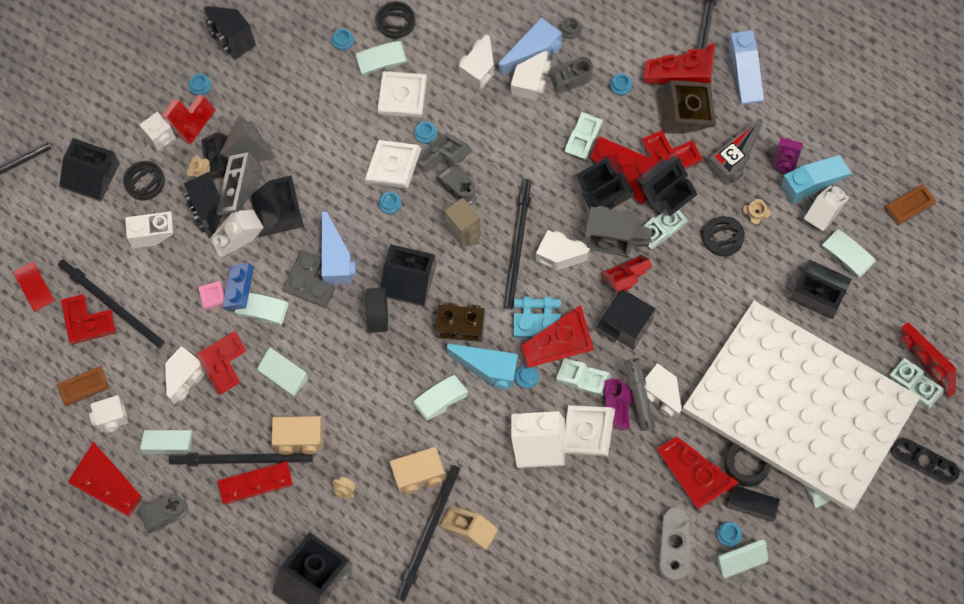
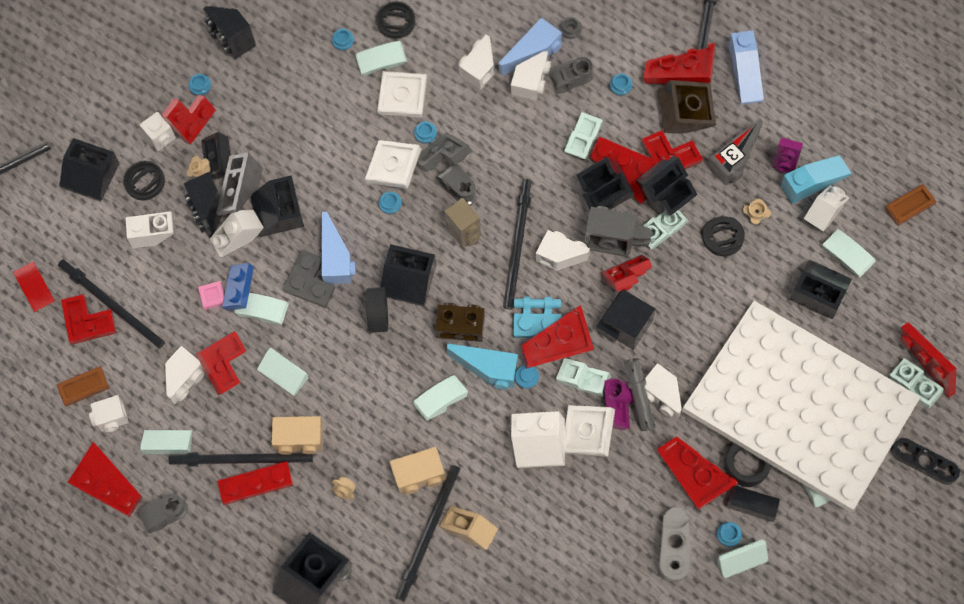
dark grey slope [220,116,276,162] -> none

